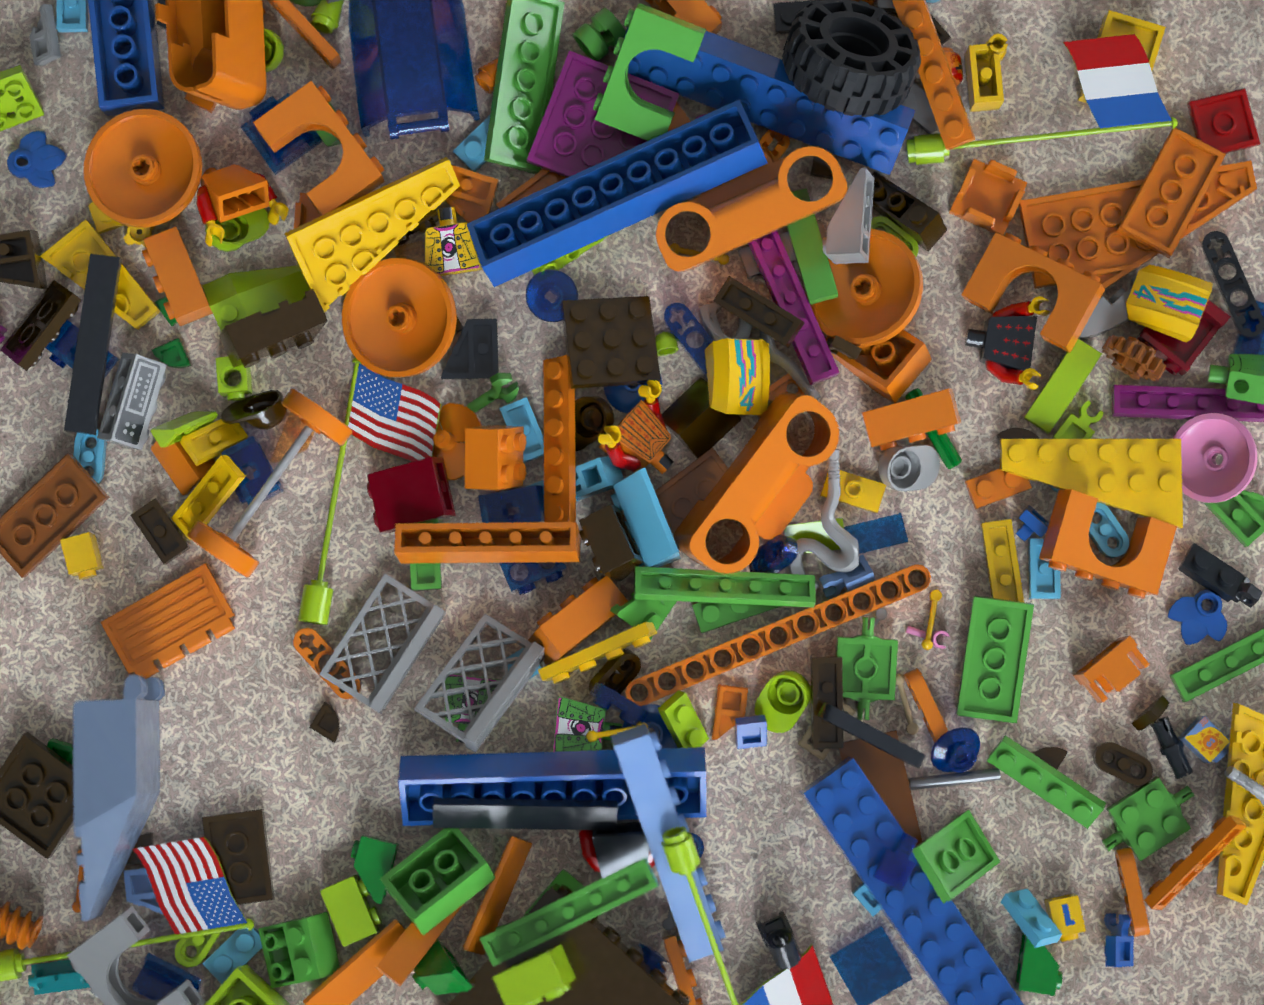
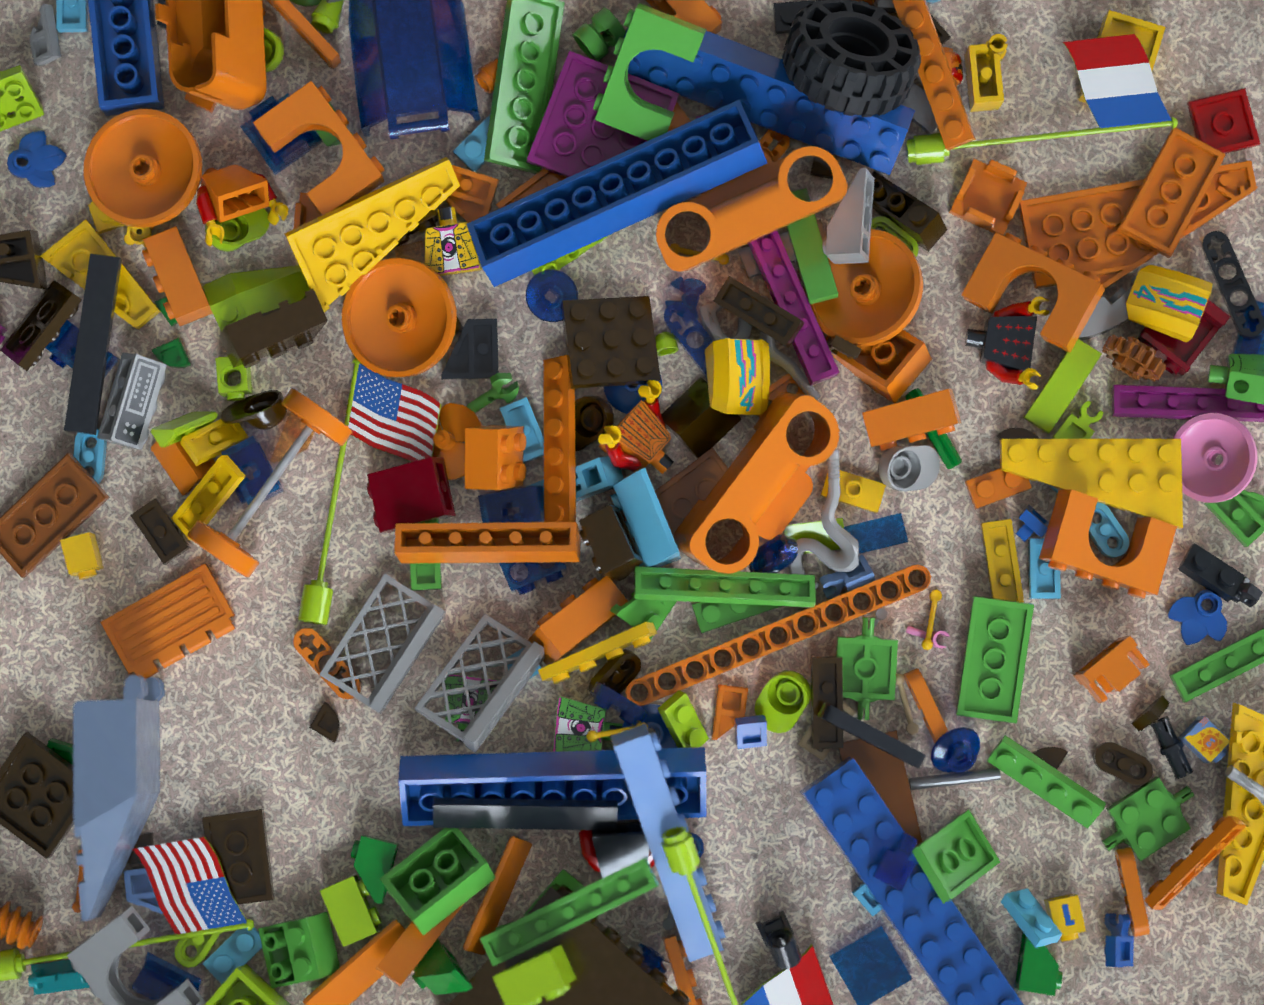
none -> clear blue piece [665,277,707,321]

